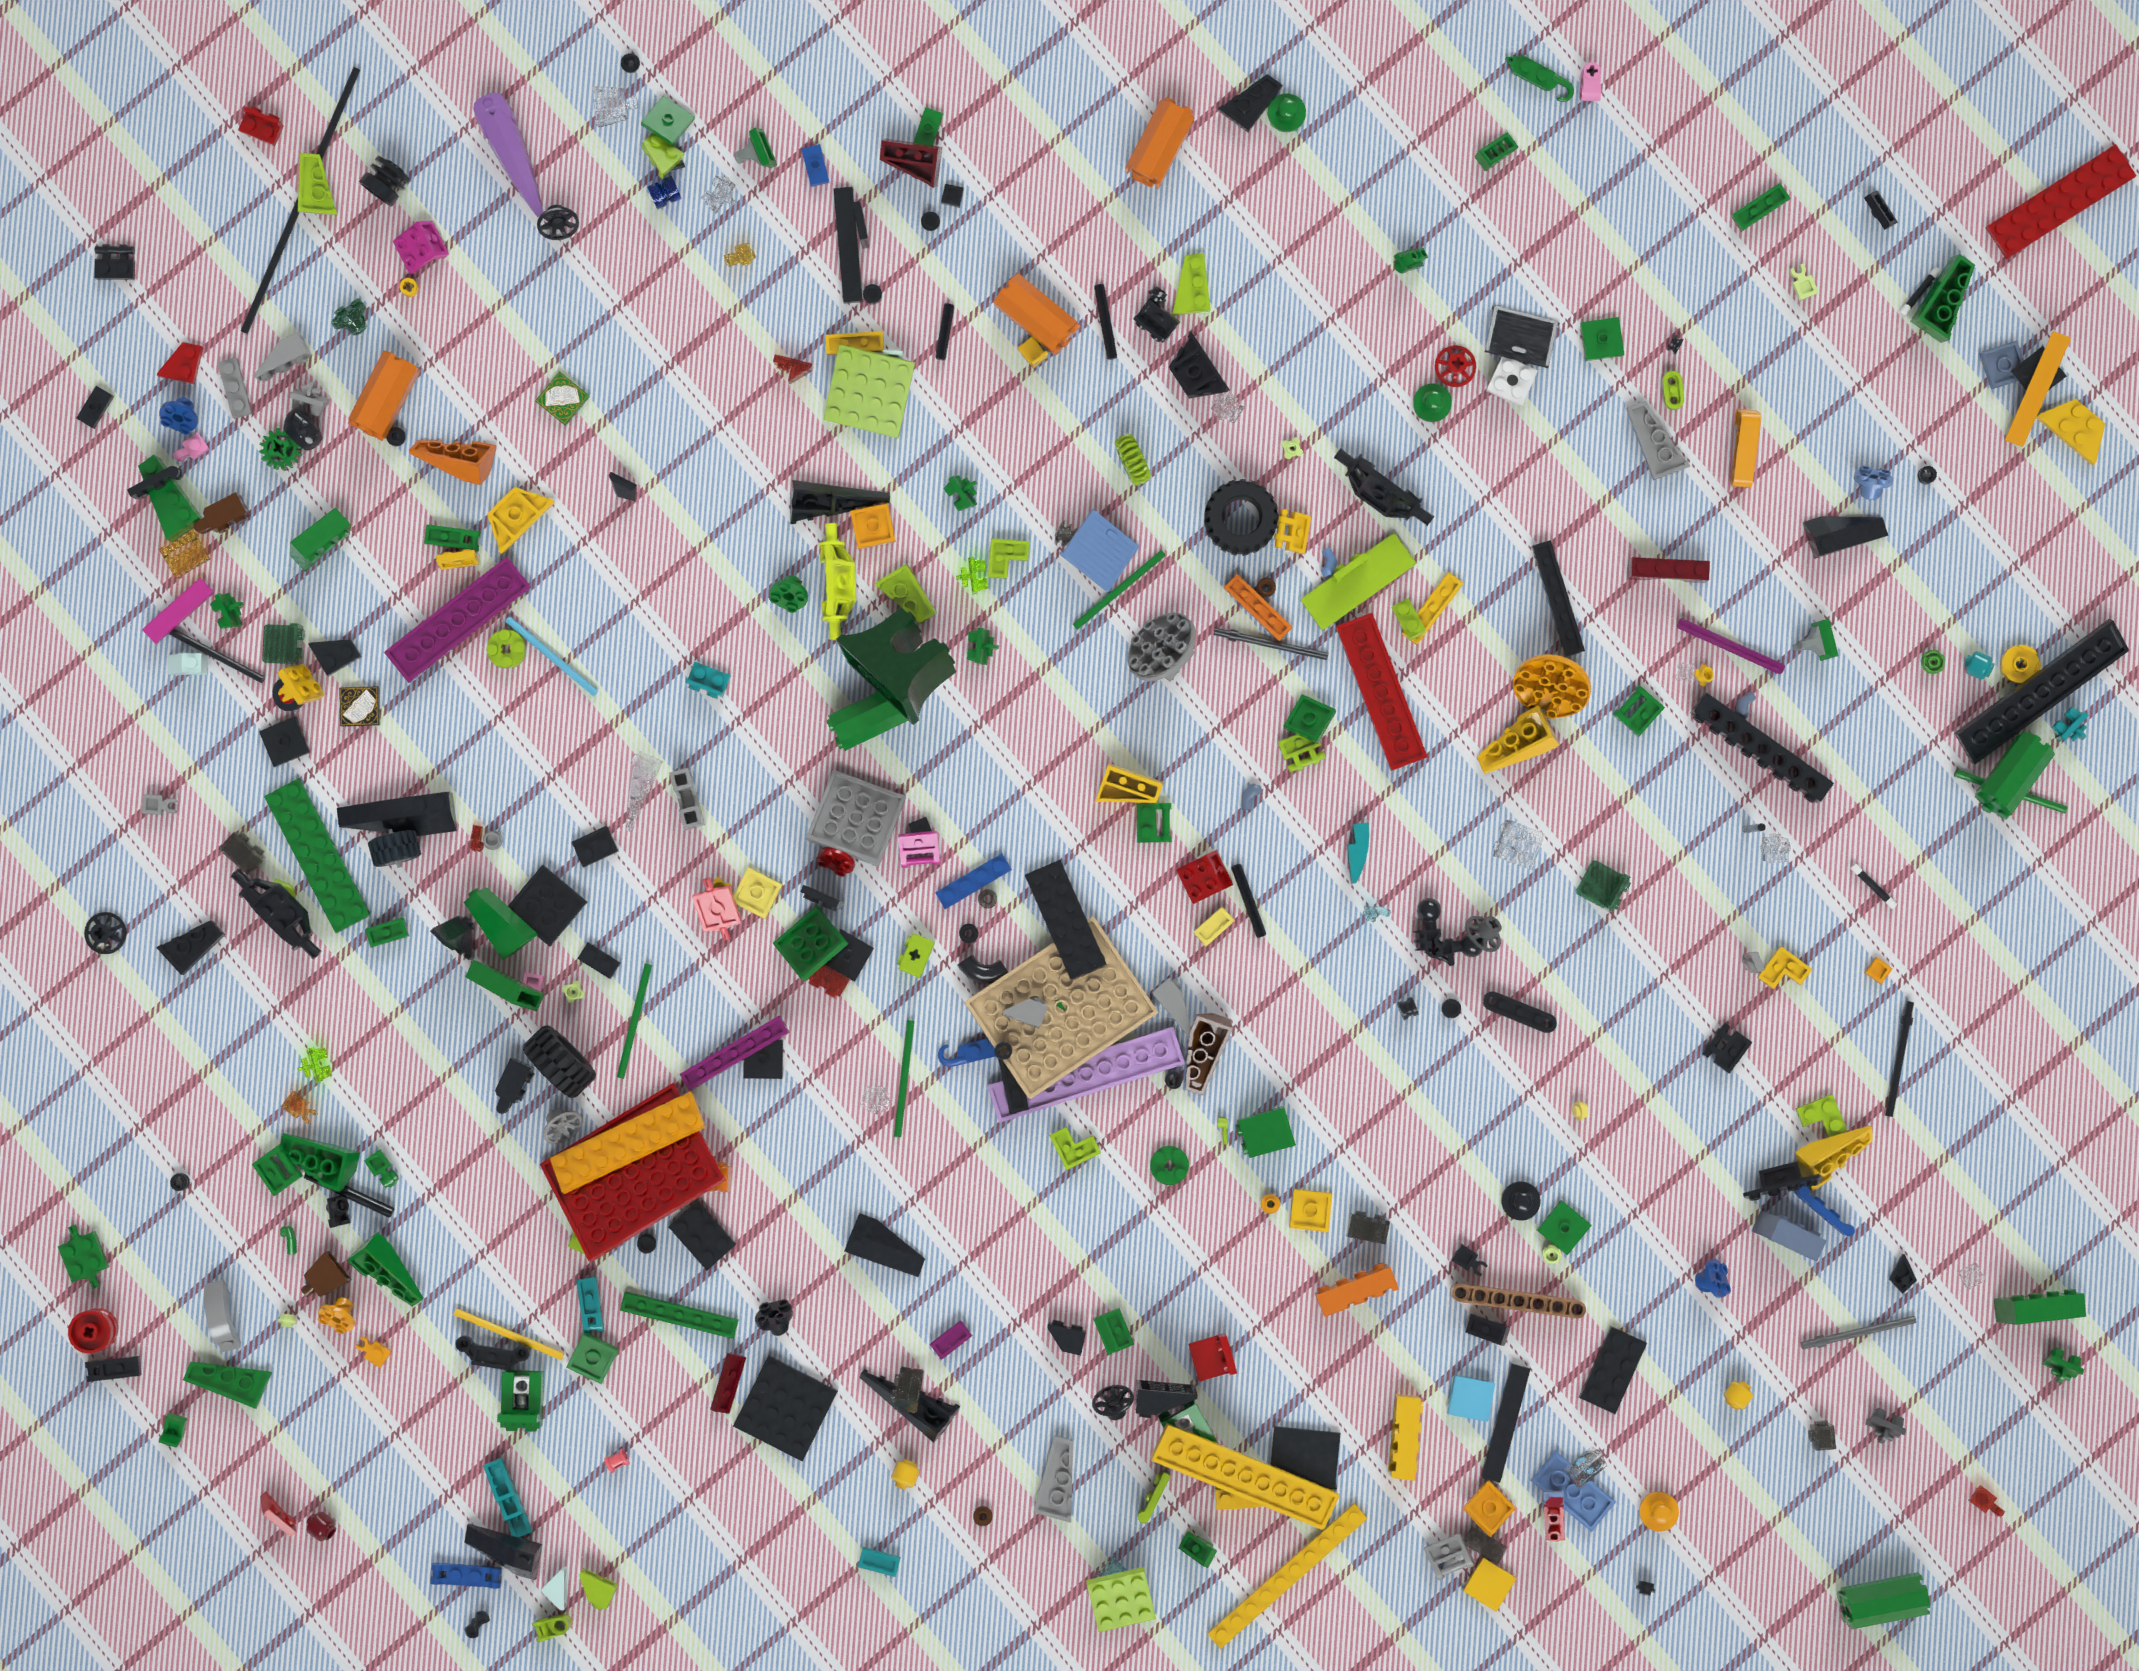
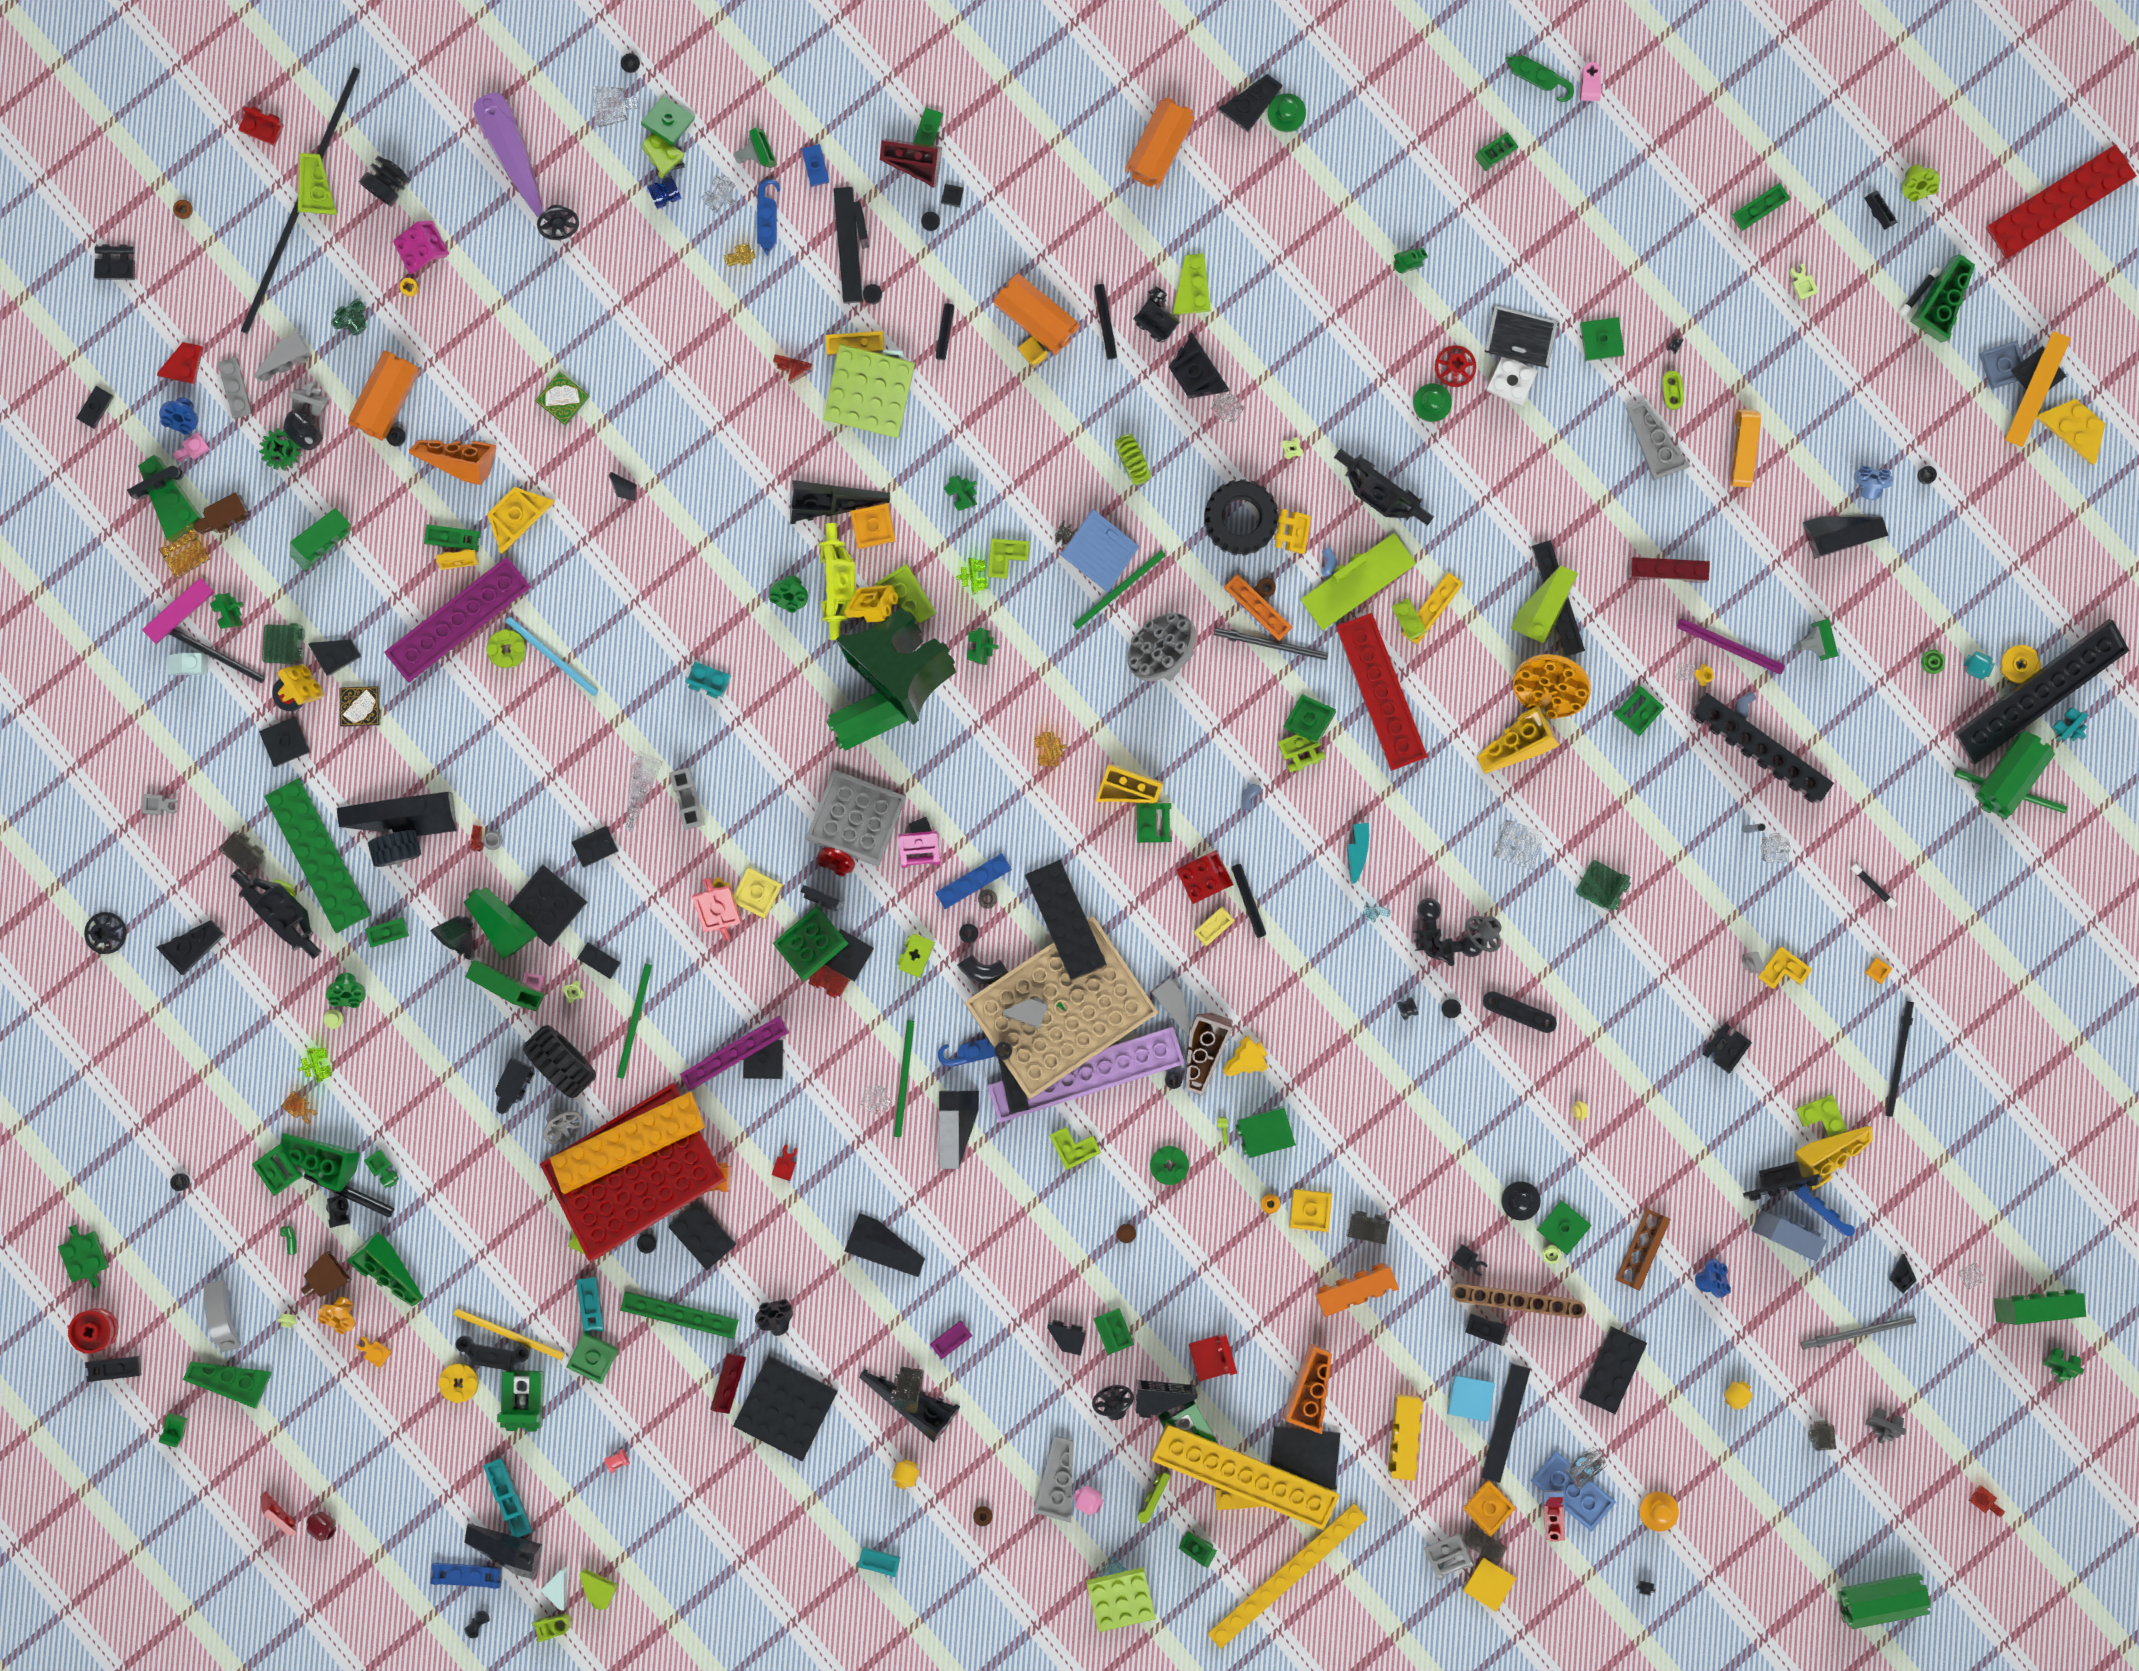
none -> dark orange plate [173,200,193,219]
none -> yellowish green plate [324,1009,344,1029]
none -> green plate [326,973,366,1008]
none -> yellow plate [438,1363,479,1403]
none -> blue plate [757,179,780,256]
none -> red plate [772,1145,798,1181]
none -> yellow plate [844,585,898,623]
none -> black wedge [939,1090,979,1169]
none -> clear yellow hips [1034,731,1067,767]
none -> bright pink head [1073,1486,1104,1515]
none -> reddish brown plate [1117,1224,1136,1243]
none -> yellow rock [1223,1035,1269,1076]
none -> orange wedge [1282,1343,1332,1434]
none -> lime wedge [1511,565,1578,644]
none -> dark orange fence [1615,1208,1671,1291]
none -> lime plate [1901,164,1940,202]

